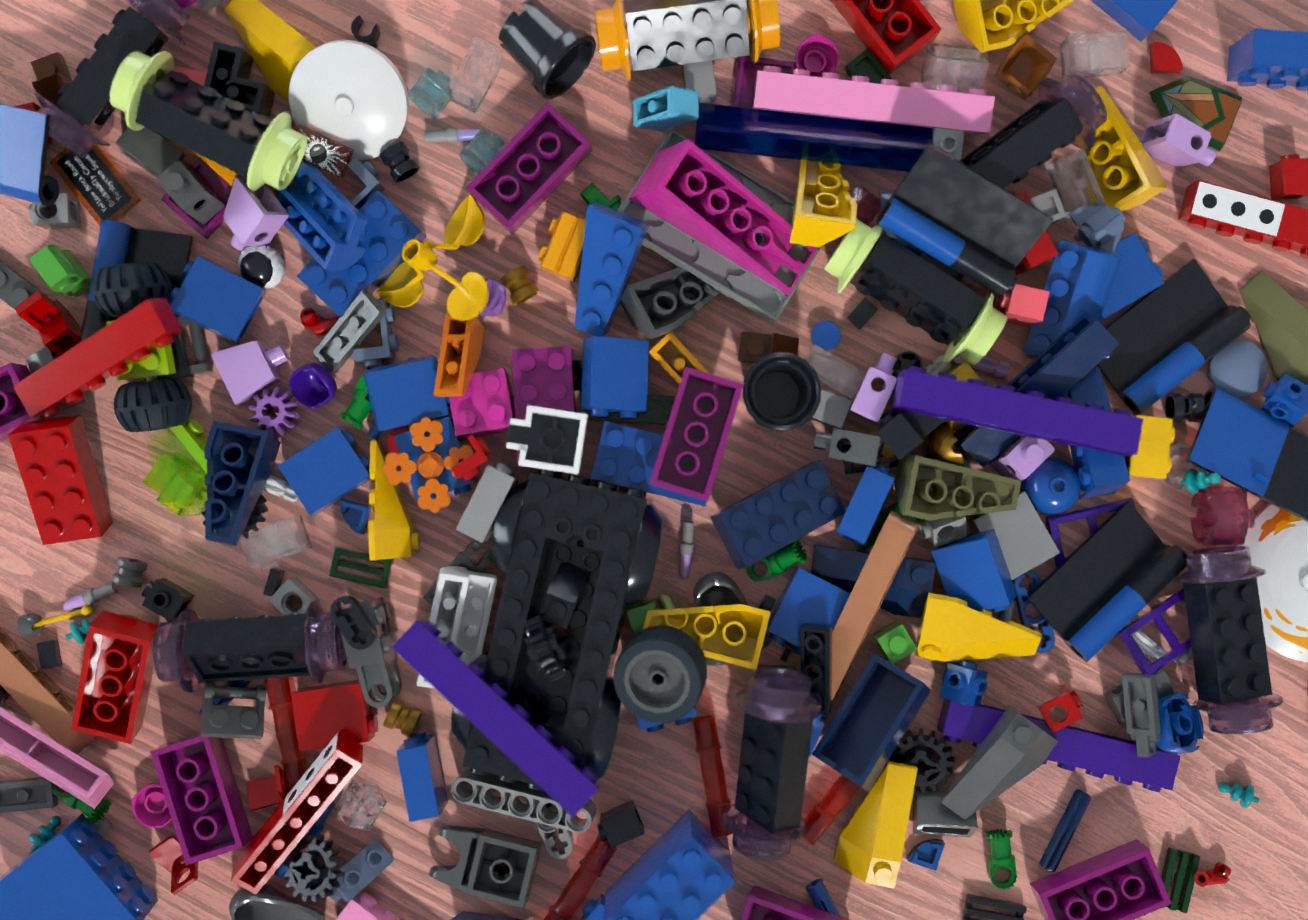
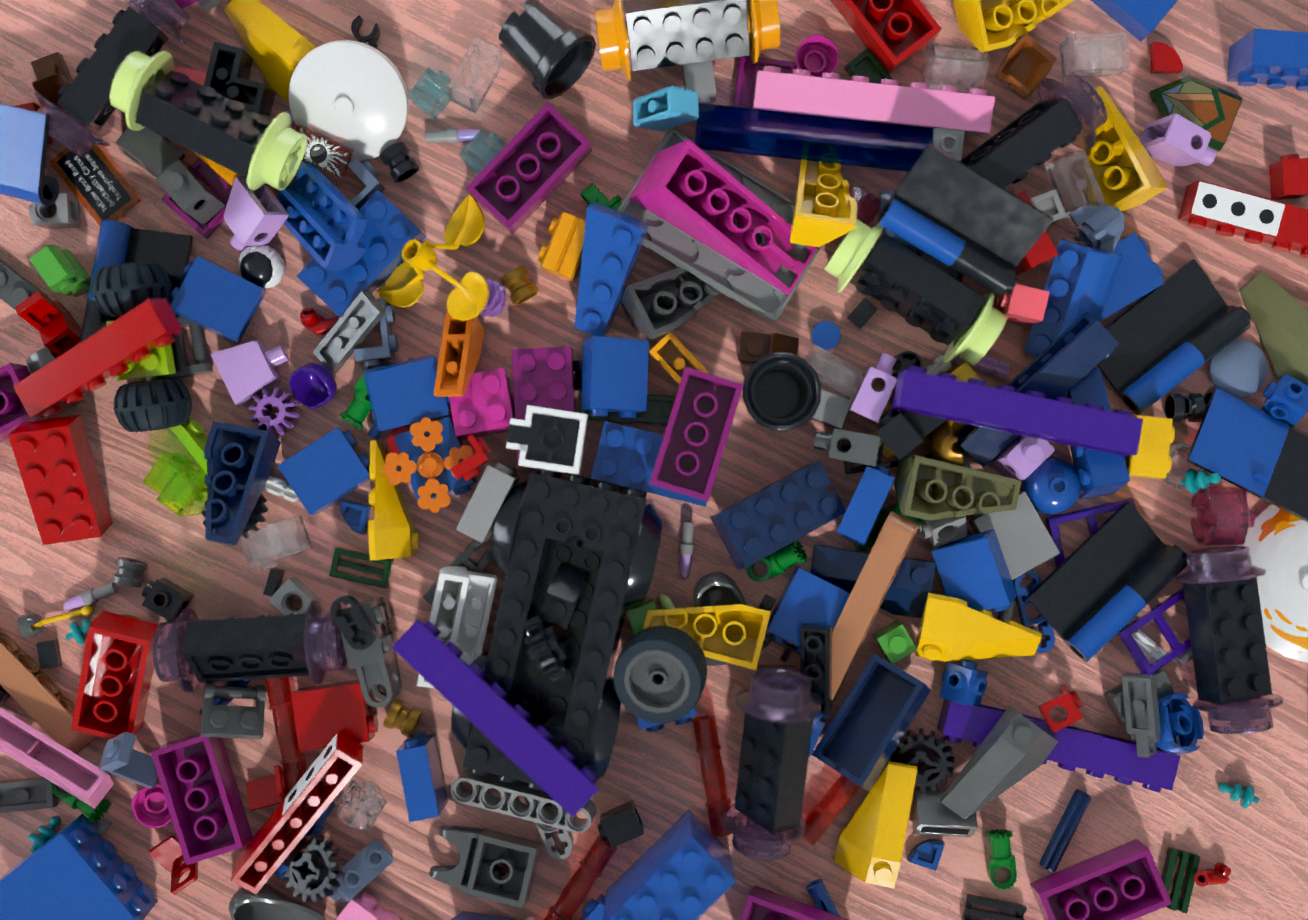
none -> sand blue bracket [99,732,158,788]

